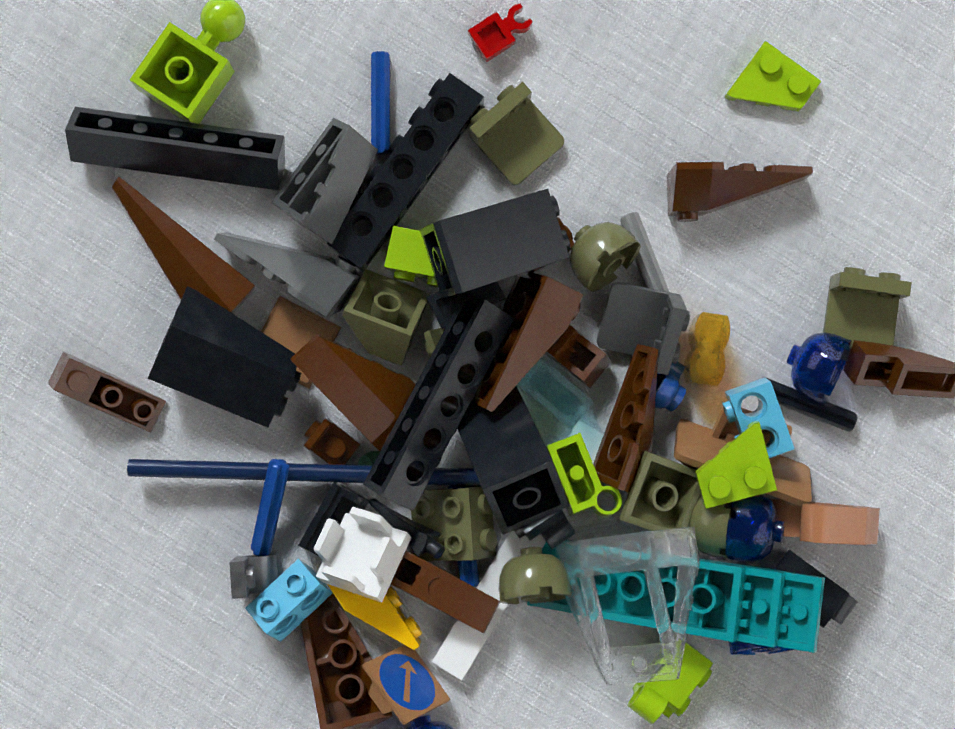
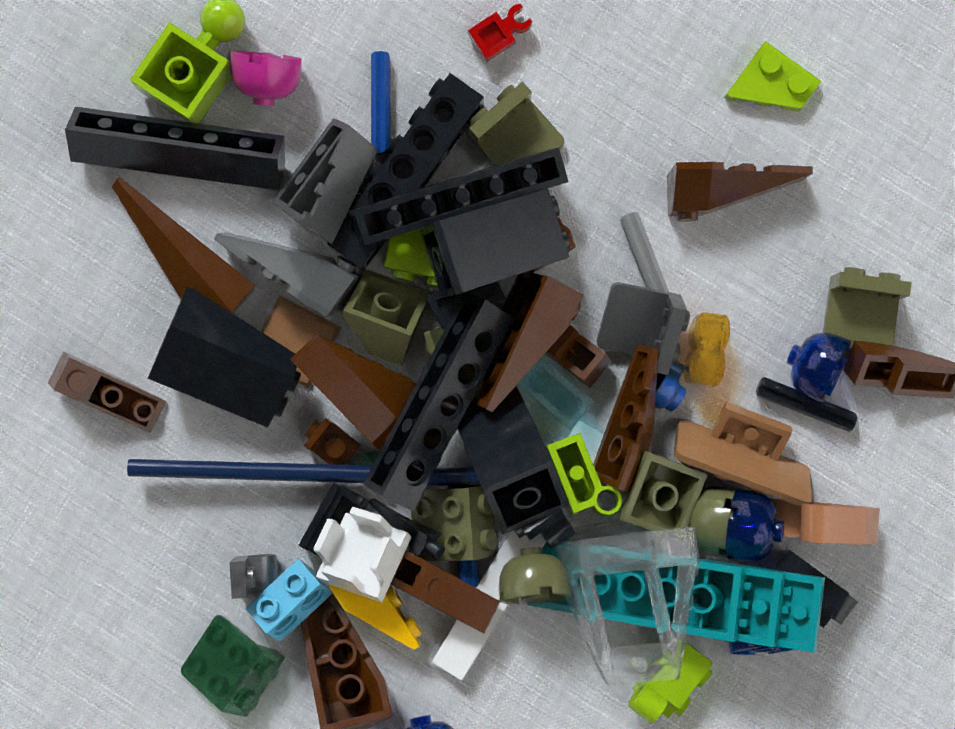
blue axle [251,459,290,557] -> none
piece [362,645,451,725] -> none
olive cylinder [570,222,641,292] -> none
lime wing [695,421,777,509] -> none
medium azure brick [722,377,795,458] -> none
none -> clear green bracket [181,615,285,717]
none -> dark pink cylinder [230,51,302,106]
none -> black brick [349,147,569,246]

